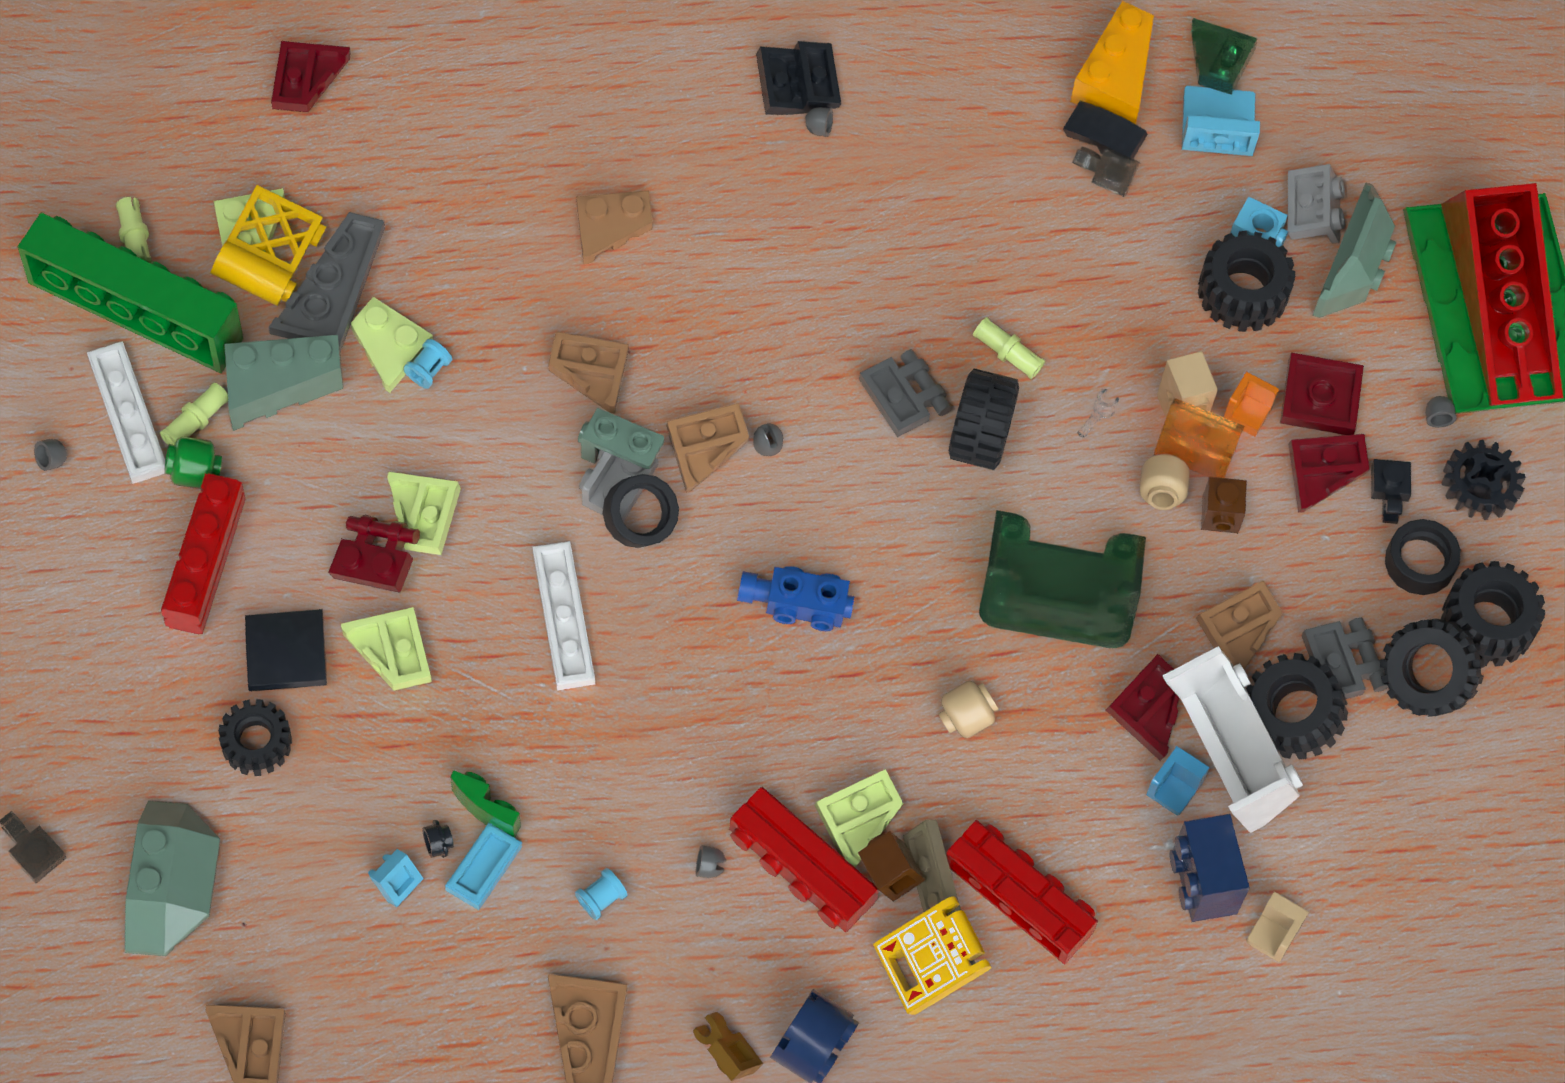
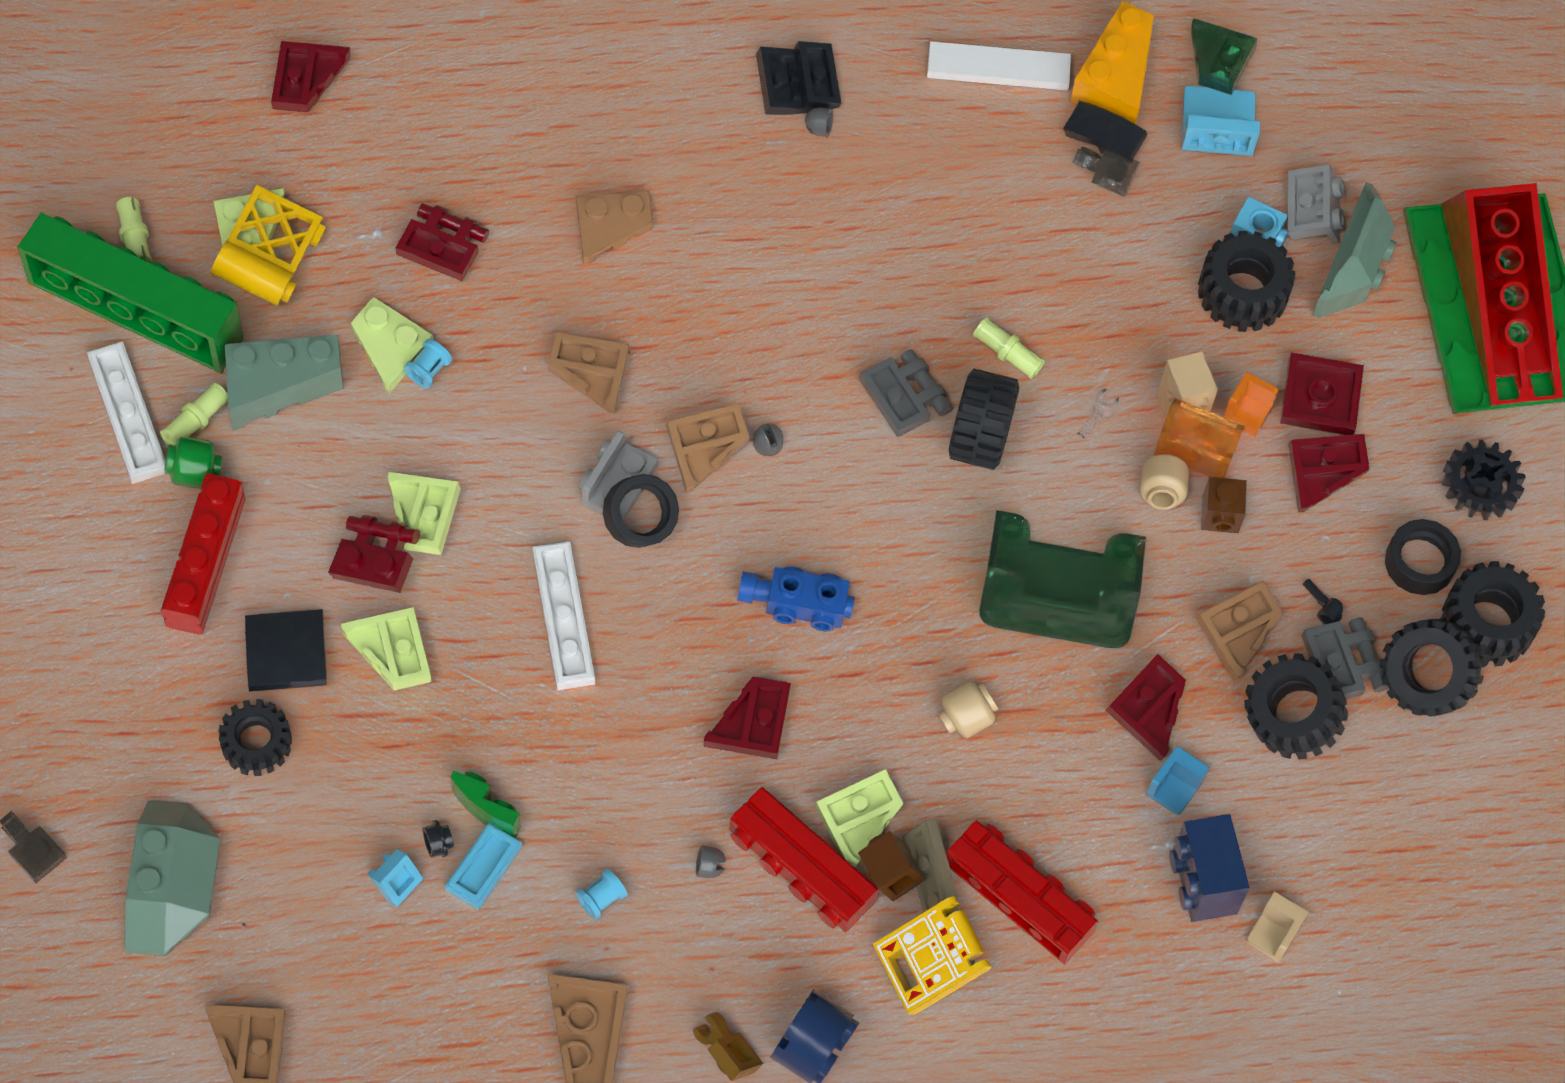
dark grey hinge [34,439,67,471] -> none
dark grey wing [269,212,385,352] -> none
sand green bracket [578,408,664,469] -> none
white windscreen [1163,646,1303,833] -> none
black plate [1371,459,1411,524] -> none
dark grey hinge [1425,396,1456,428] -> none
none -> dark red plate [395,203,489,282]
none -> dark red wing [703,676,791,759]
none -> white tile [927,41,1071,91]
none -> black hand [1303,579,1343,625]

